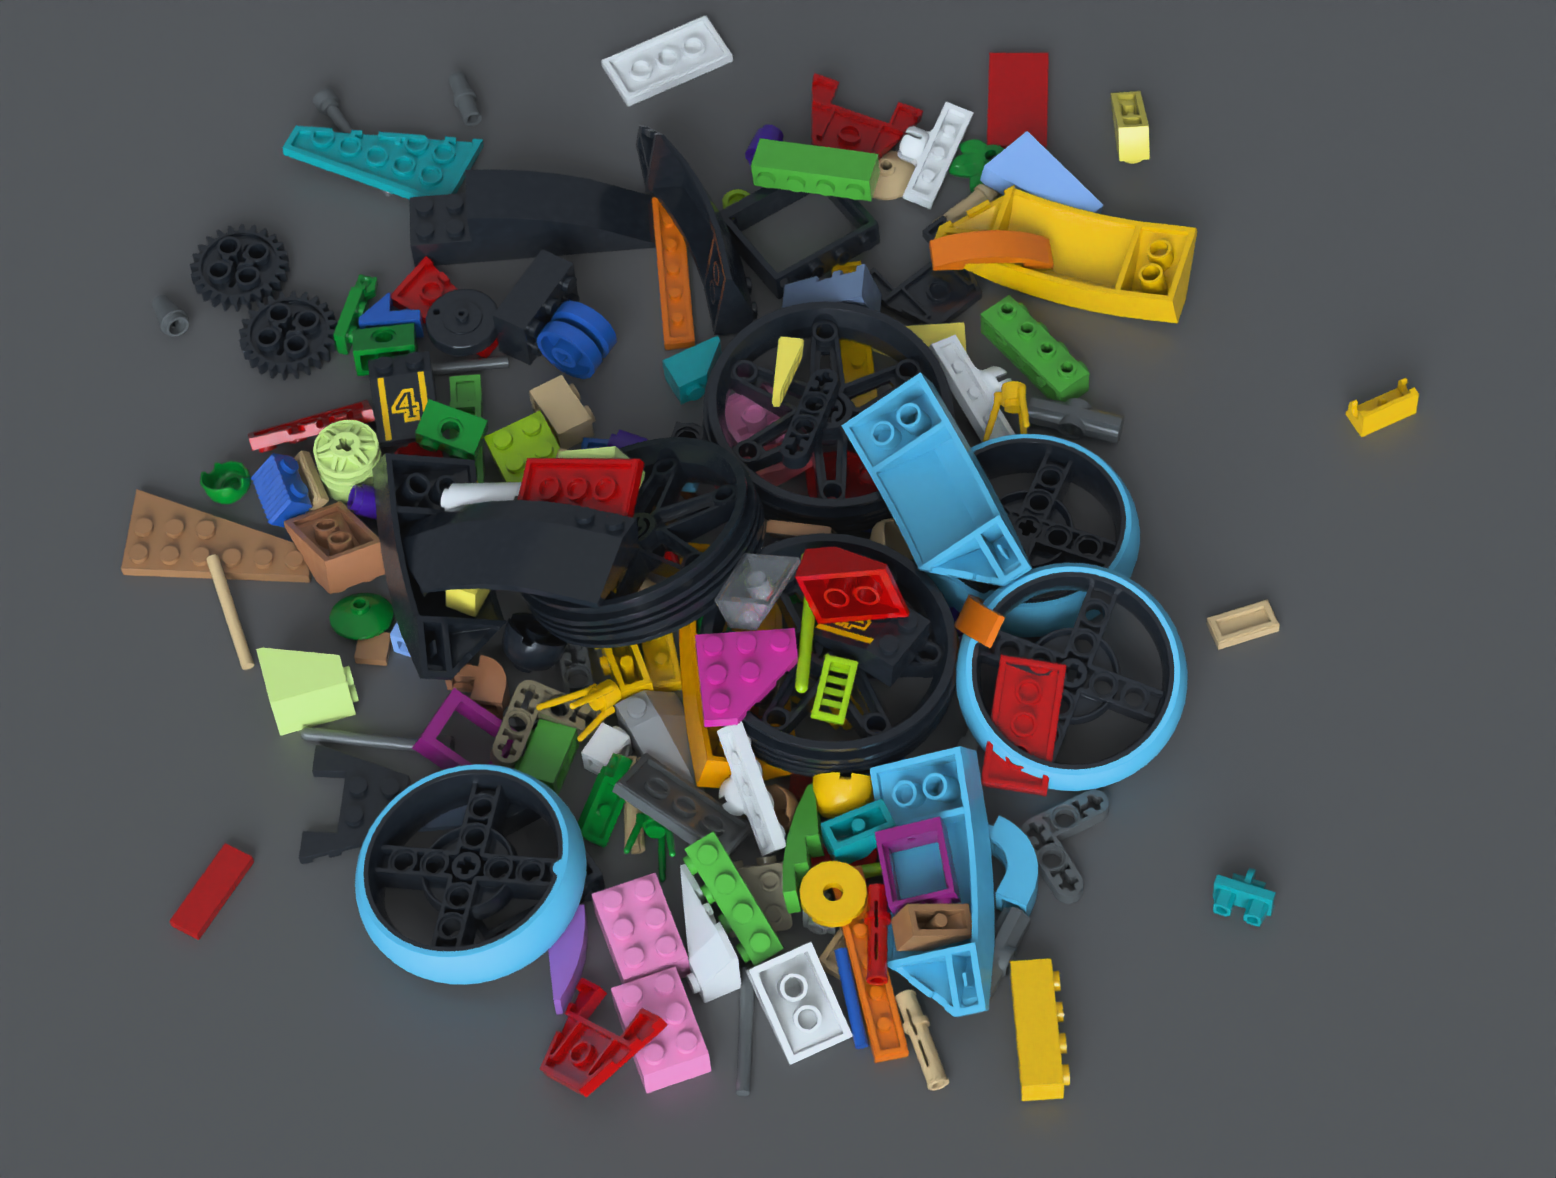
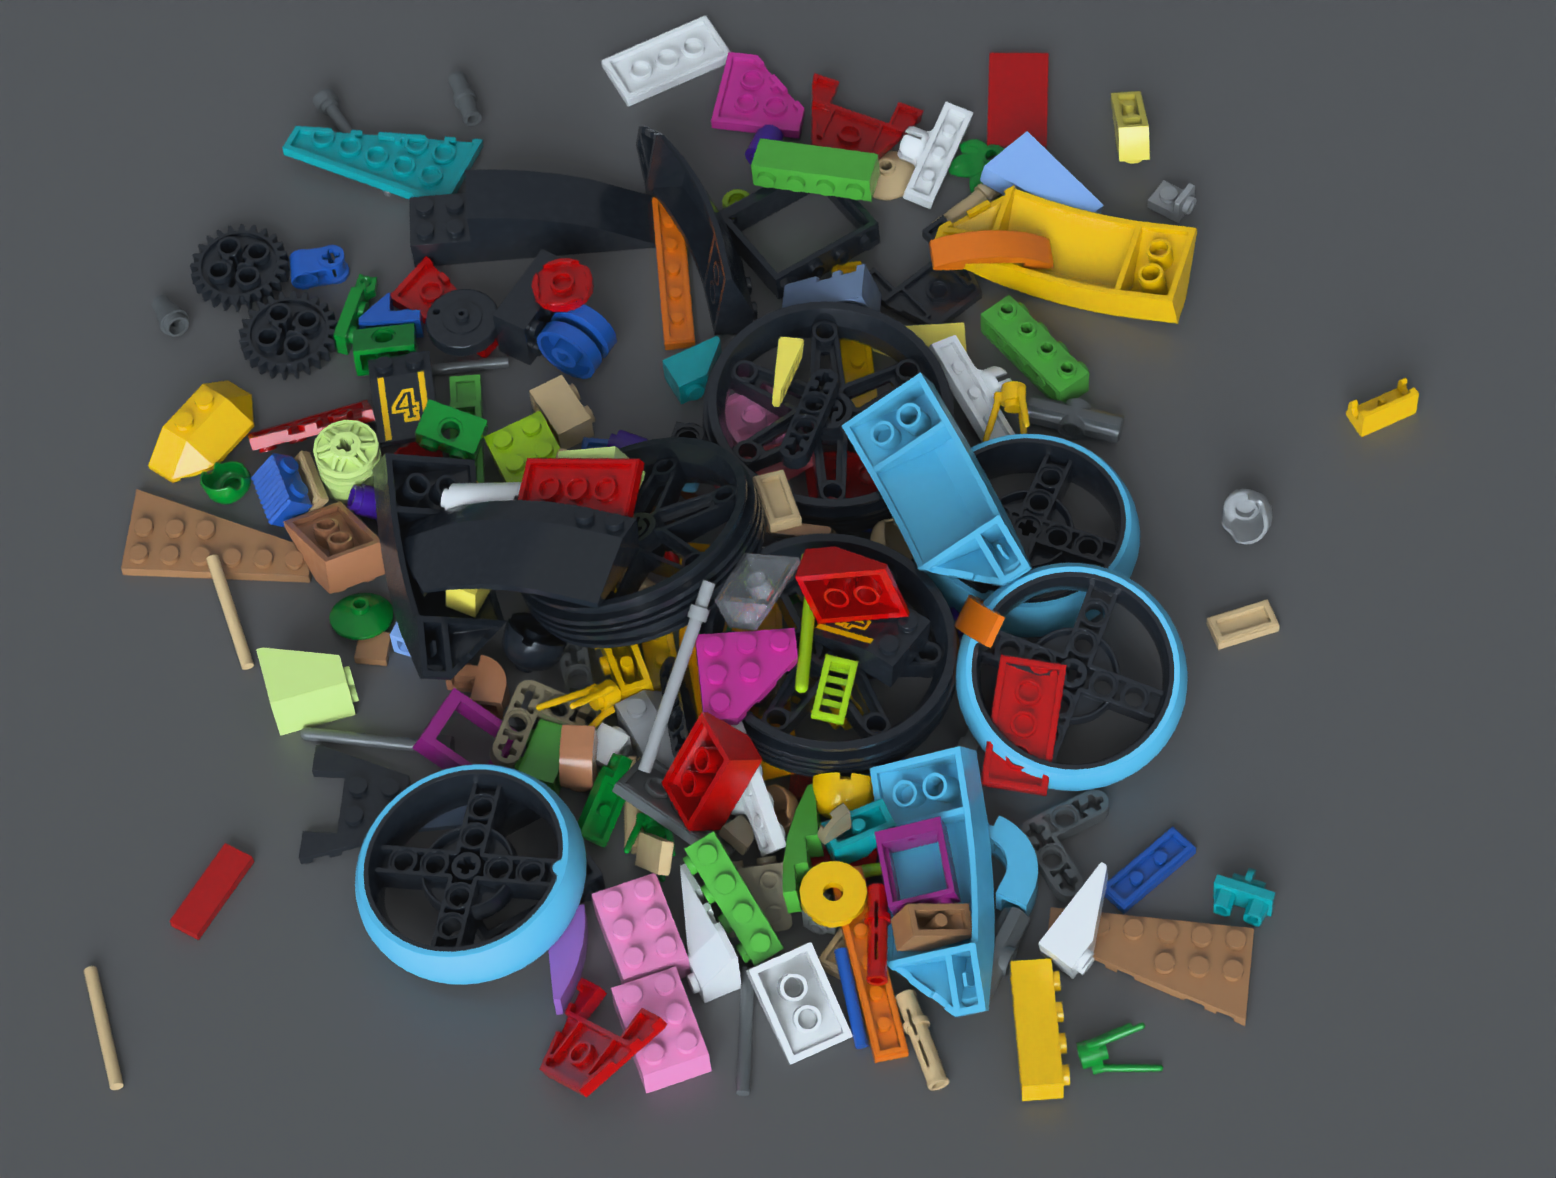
none -> tan bar [84,966,124,1090]
none -> yellow wedge [148,380,254,483]
none -> blue piece [289,245,350,290]
none -> red tile [531,258,594,312]
none -> nougat brick [559,725,598,792]
none -> tan tile [635,832,674,876]
none -> light grey bar [638,580,715,773]
none -> black beam [659,656,698,758]
none -> red slope [661,712,763,831]
none -> dark pink plate [711,52,805,139]
none -> dark tan tile [718,814,754,855]
none -> tan tile [752,470,802,533]
none -> dark tan tile [817,803,852,845]
none -> white slope [1039,862,1108,979]
none -> medium nougat wing [1048,907,1254,1026]
none -> green plant [1076,1022,1163,1075]
none -> blue tile [1105,826,1196,914]
none -> light grey bracket [1147,180,1197,223]
none -> light grey hair [1222,489,1273,545]

